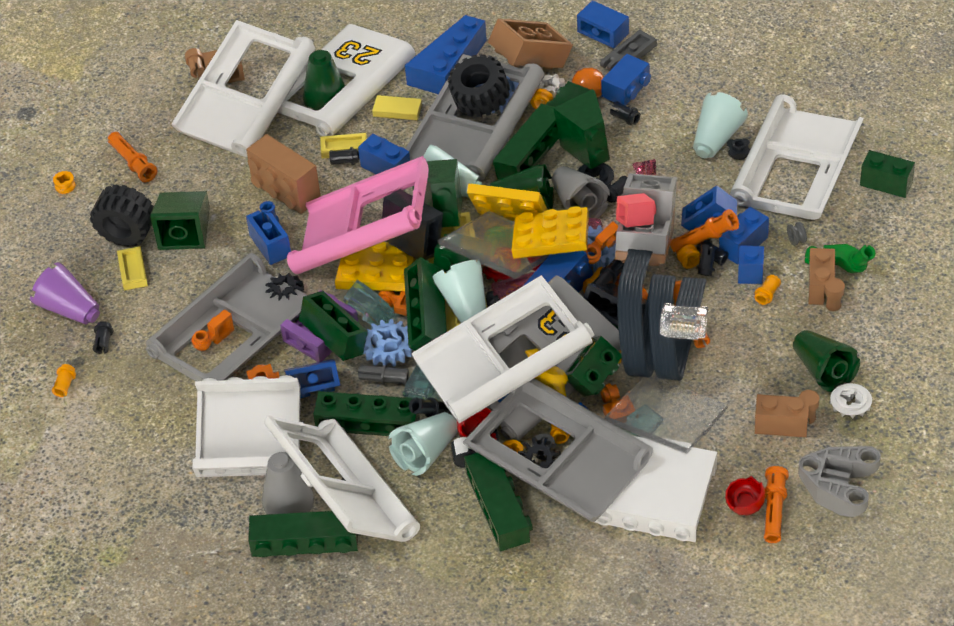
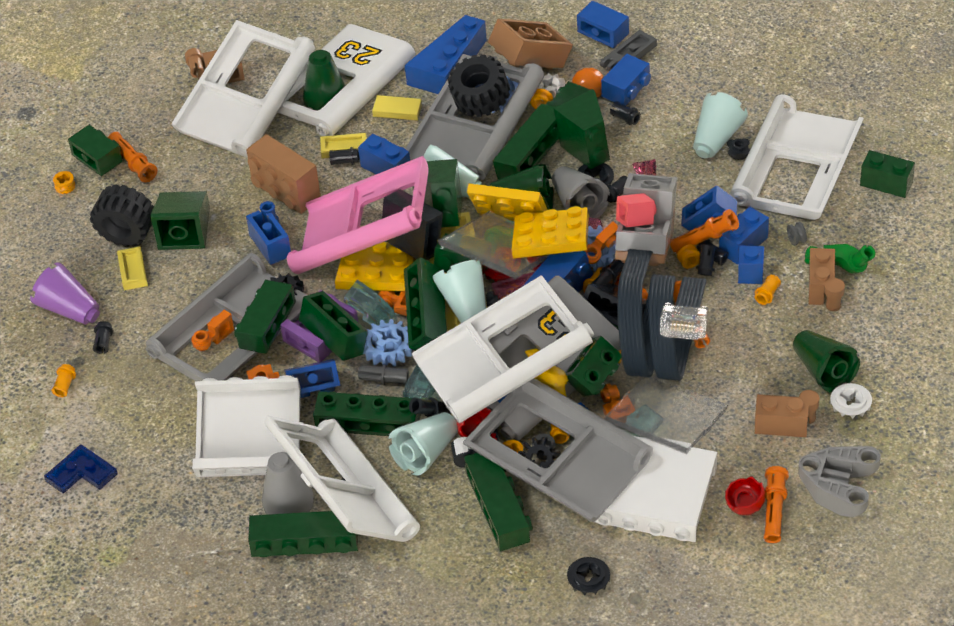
none -> clear blue tile [44,444,118,494]
none -> dark green brick [68,124,122,177]
none -> dark green brick [234,279,296,354]
none -> black gear [567,557,610,596]

